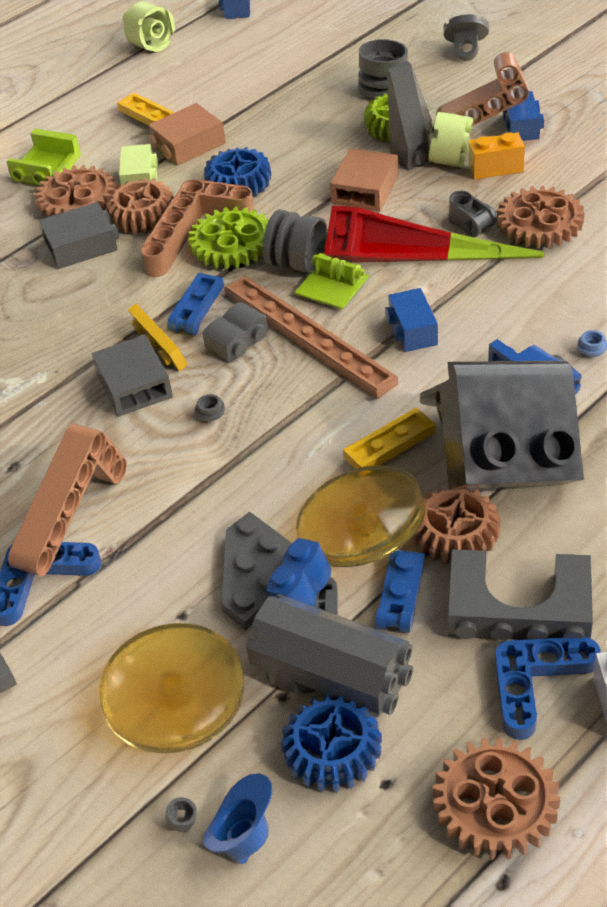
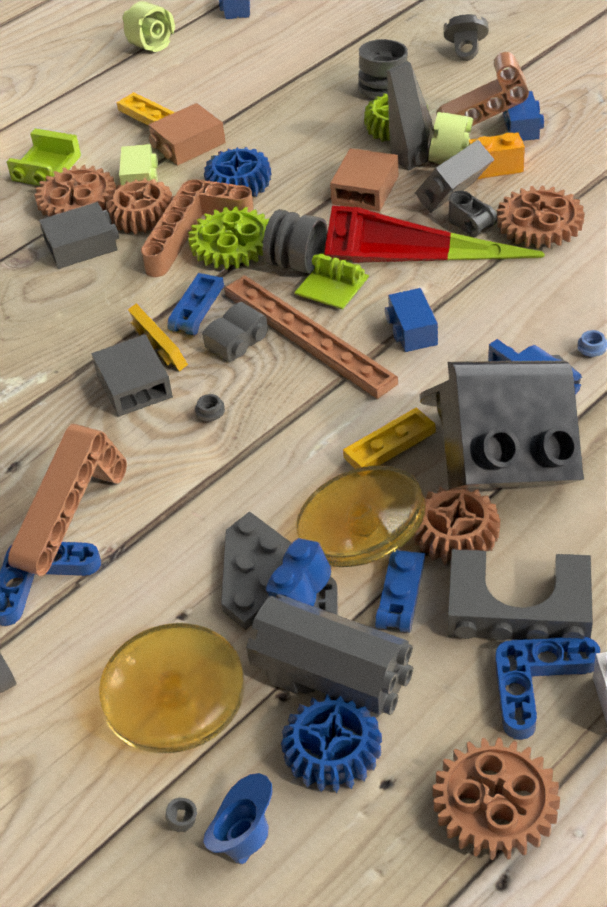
none -> brick [415,140,494,213]

